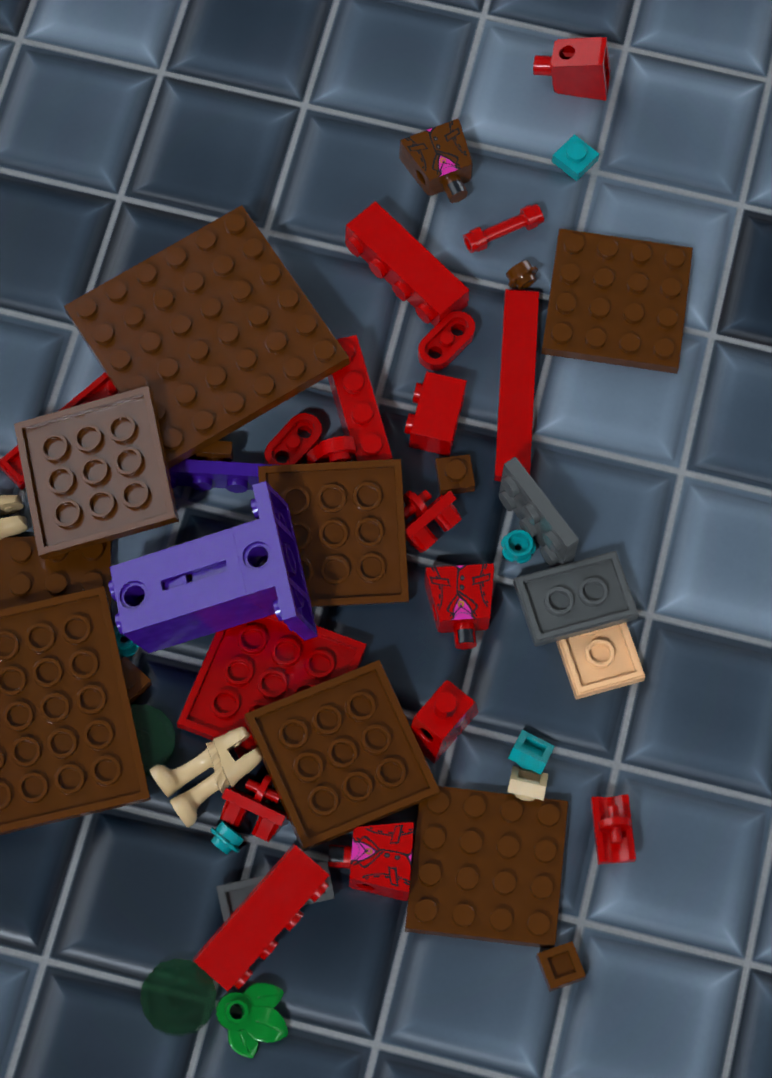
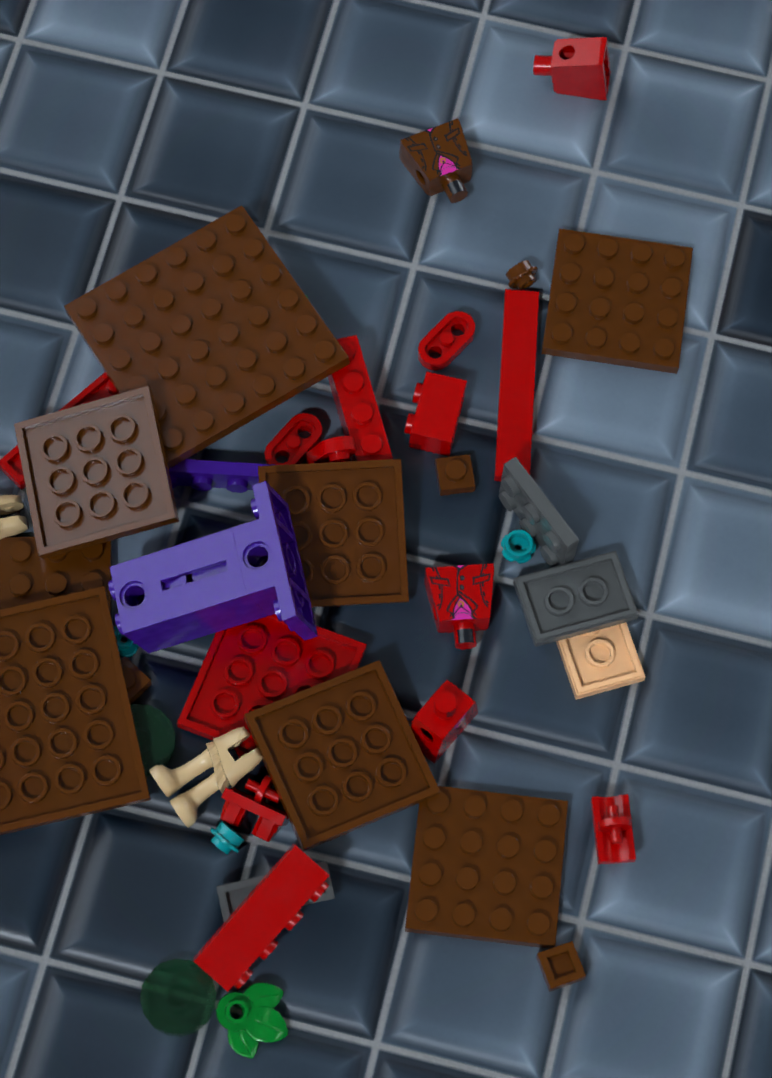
reddish brown plate [196,441,233,462] -> none
red torso [328,822,414,901] -> none
red brick [345,201,470,327] -> none
red hips [403,490,462,553] -> none
red bar [463,204,544,253] -> none
tan plate [507,766,548,801] -> none
teal plate [508,730,555,775] -> none
teal plate [552,134,599,182] -> none

